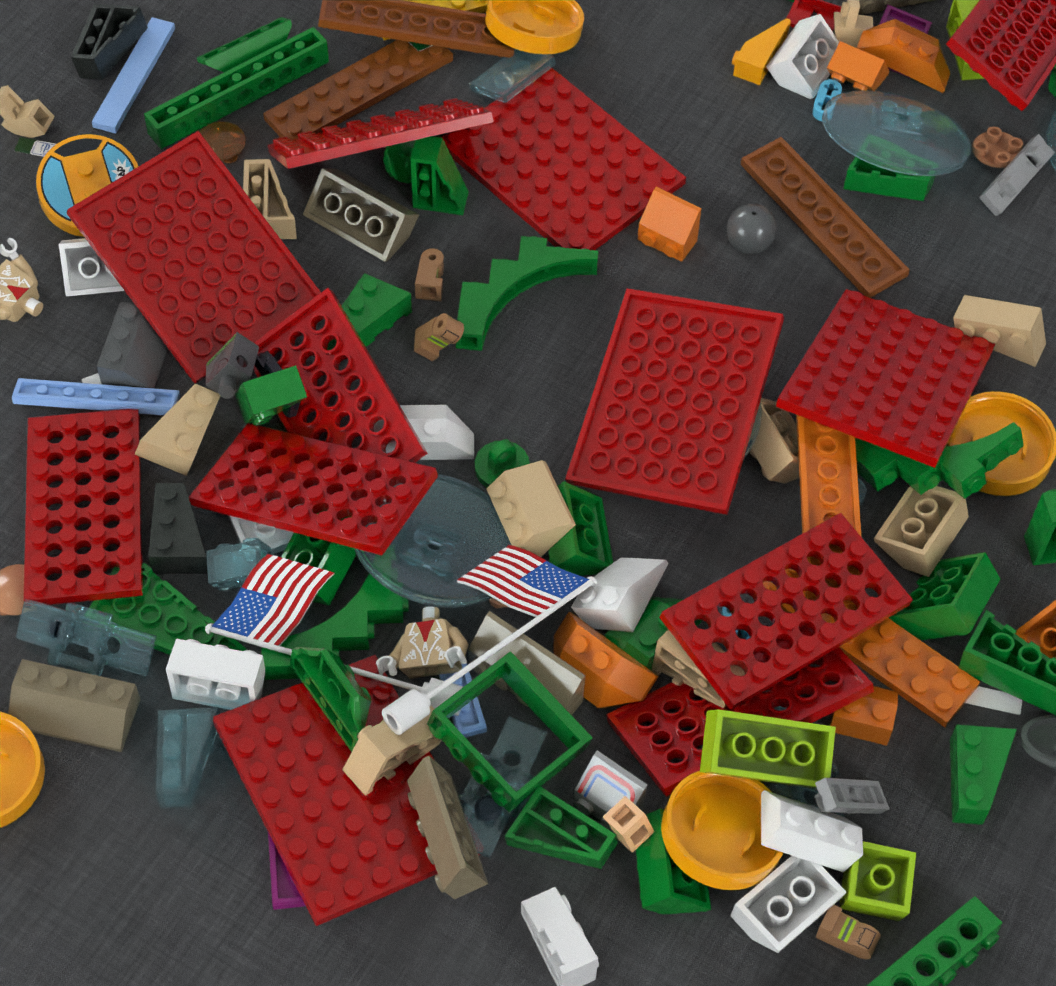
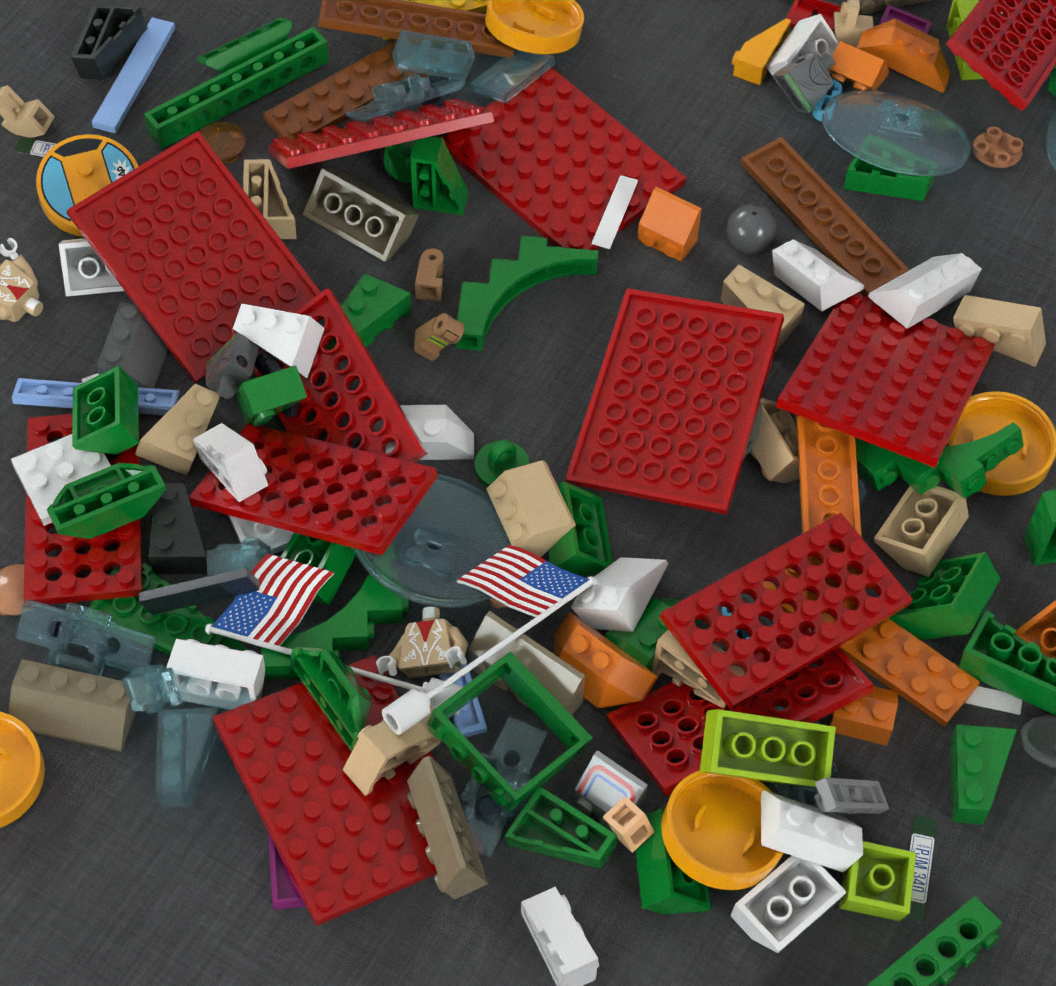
medium nougat leg [815,905,881,960] -> none
light grey hinge [979,134,1055,216] -> none
none -> white plate [11,434,111,526]
none -> green wedge [47,463,166,539]
none -> green slope [72,366,139,455]
none -> clear light blue brick [122,664,183,714]
none -> black tile [139,568,259,615]
none -> white wedge [193,423,268,502]
none -> white wedge [233,304,324,378]
none -> clear light blue piece [345,73,466,121]
none -> clear light blue brick [392,30,475,80]
none -> white sticker [592,175,638,249]
none -> tan wedge [721,264,804,351]
none -> white slope [772,239,864,311]
none -> dark grey torso [773,53,835,113]
none -> white slope [868,253,982,329]
none -> sticker [904,815,937,922]

